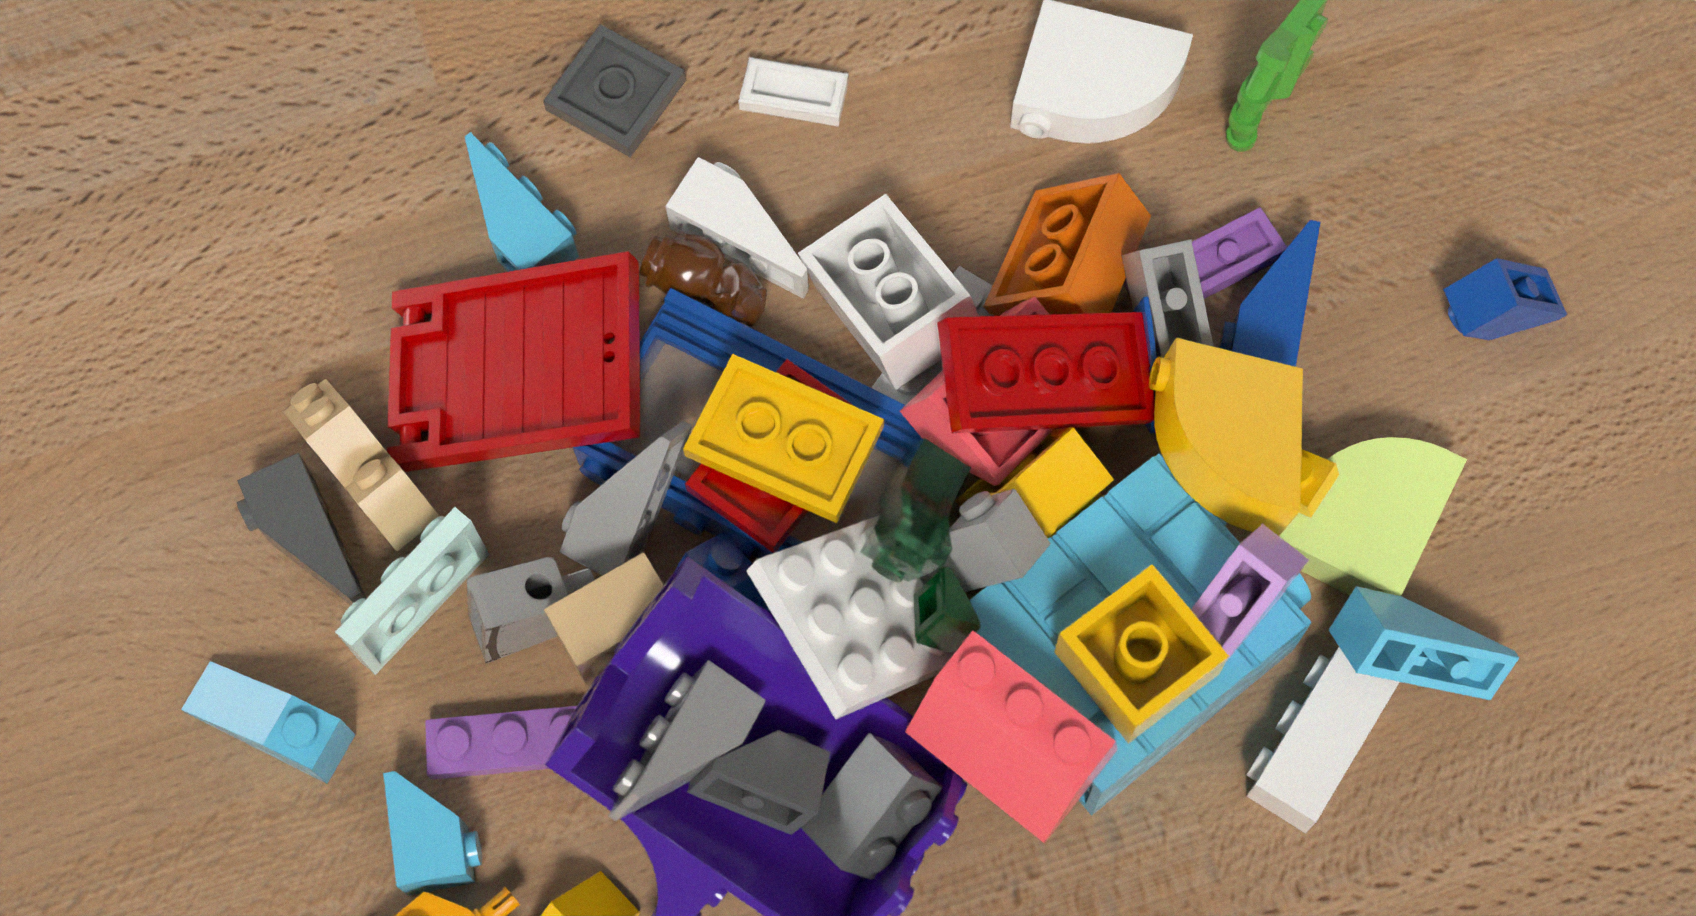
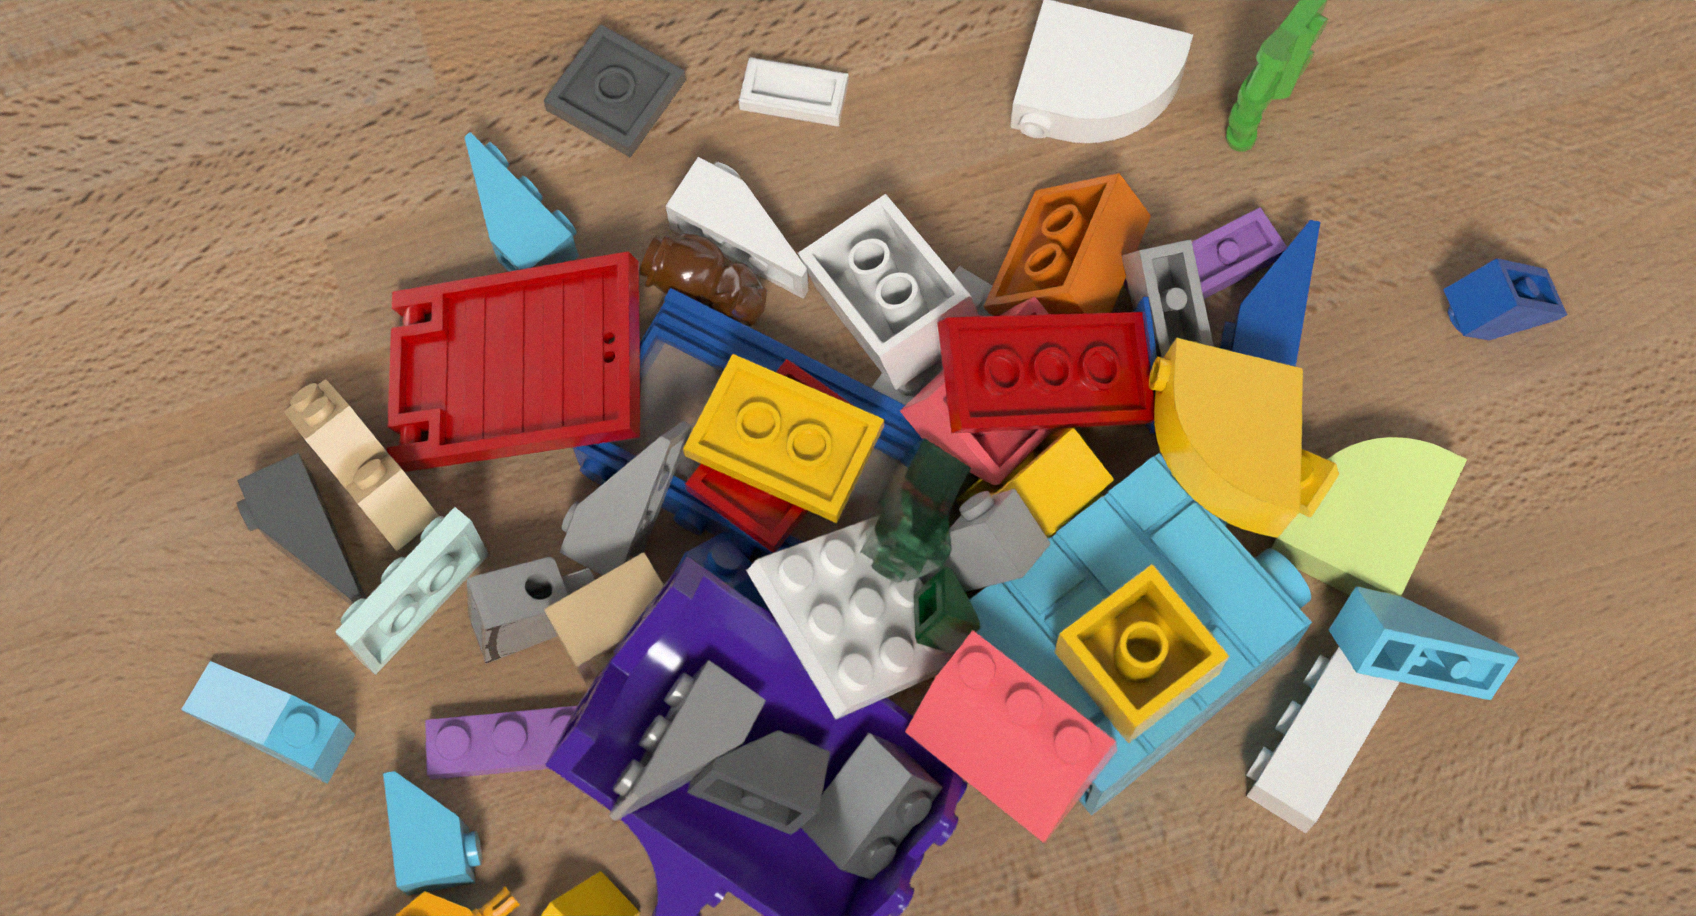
lavender slope [1191,524,1309,662] -> none

